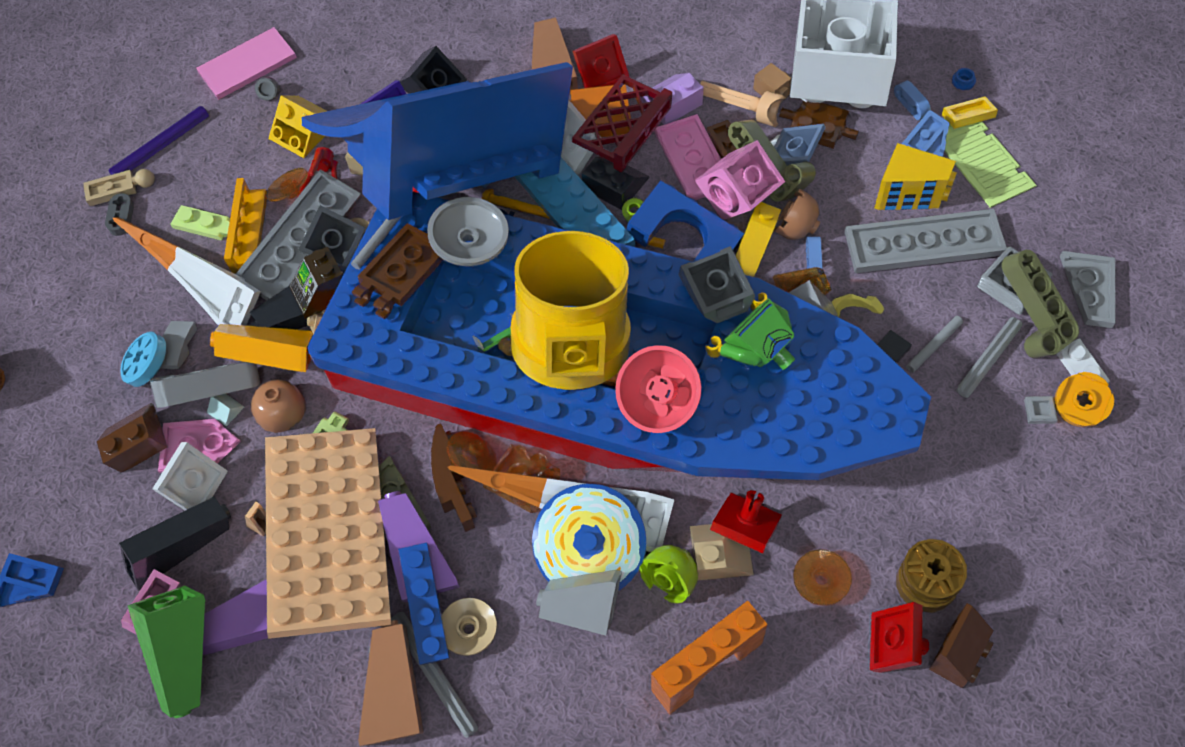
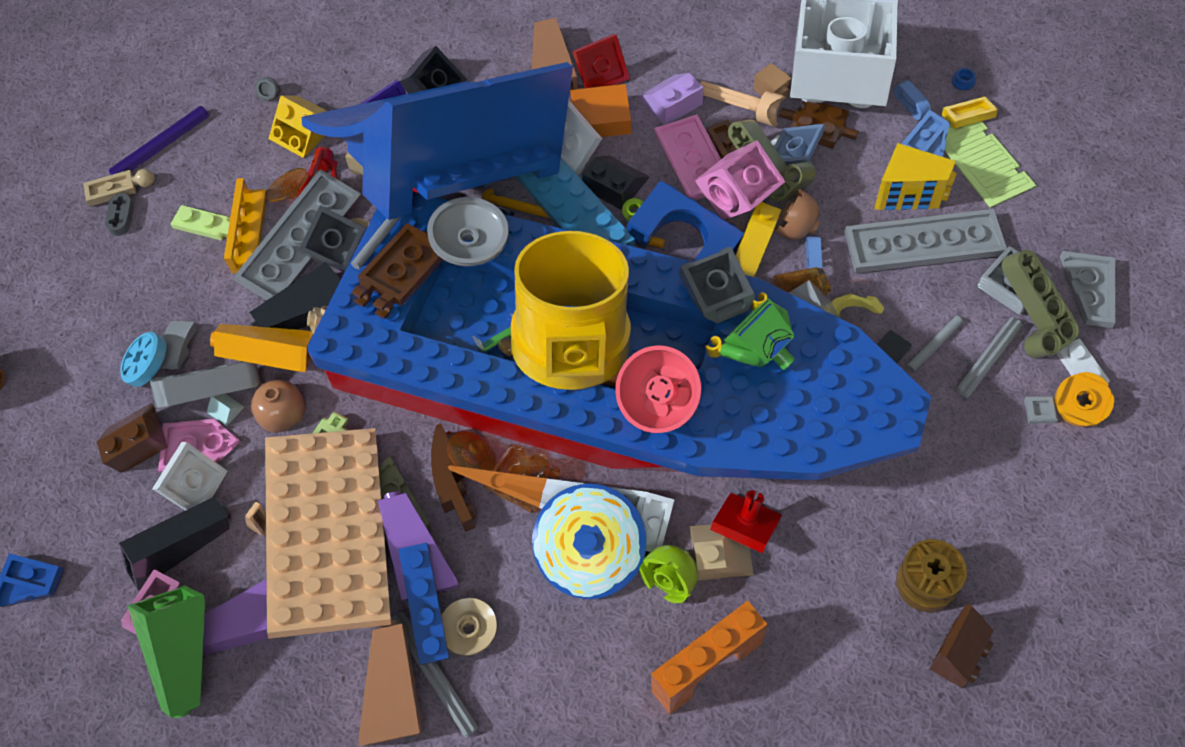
white plate [113,217,261,326] -> none
bright pink tile [196,27,297,100] -> none
dark brown slope [289,247,343,319] -> none
light grey slope [536,570,622,636] -> none
dark red fence [572,75,672,172] -> none
clear orange dish [793,549,852,606] -> none
red tile [870,602,929,673] -> none

